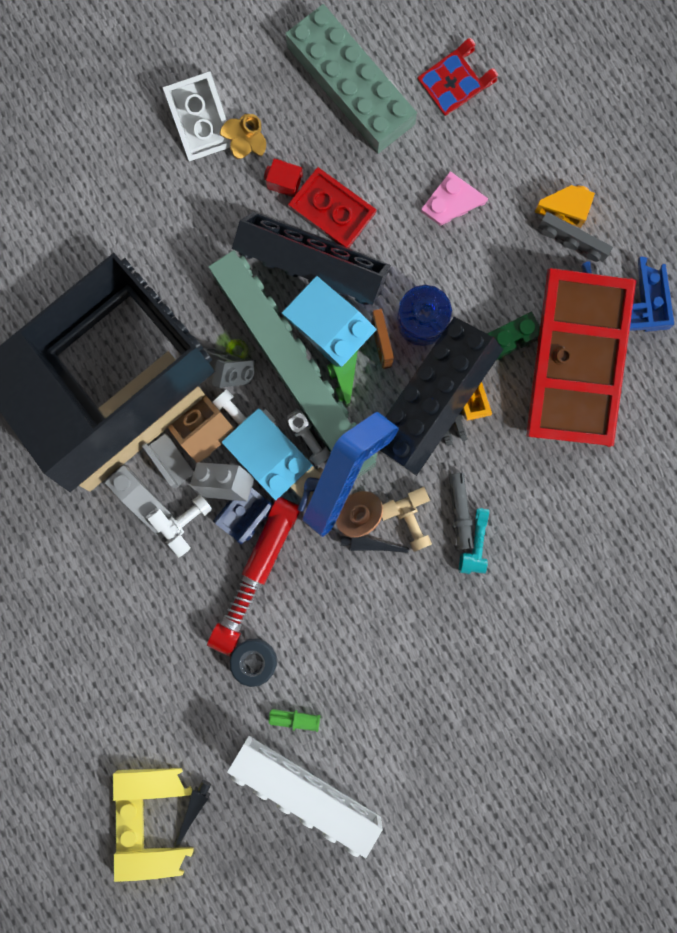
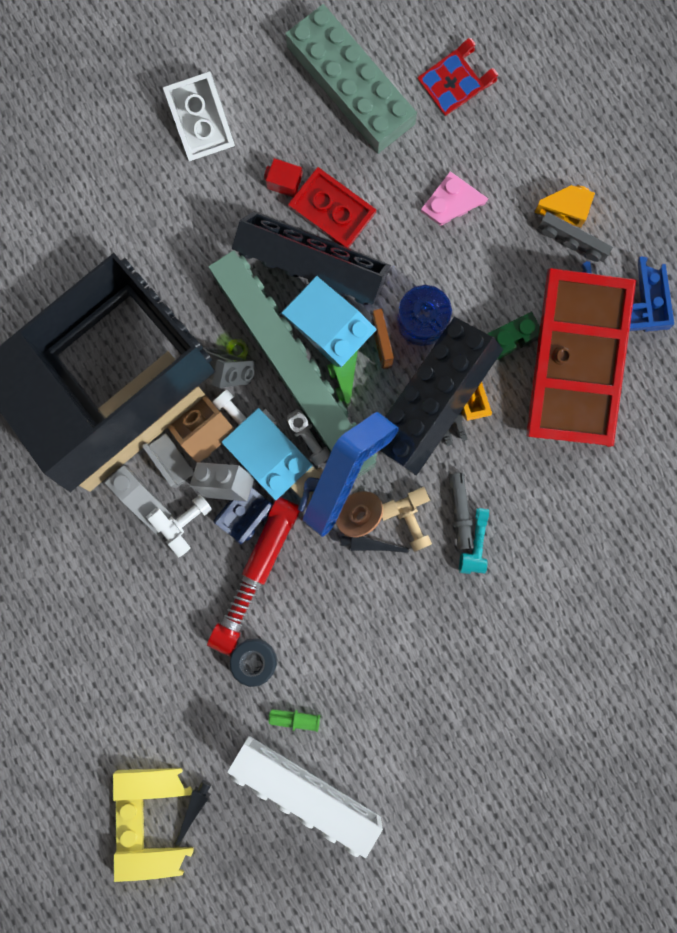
pearl gold plate [220,114,266,159] -> none

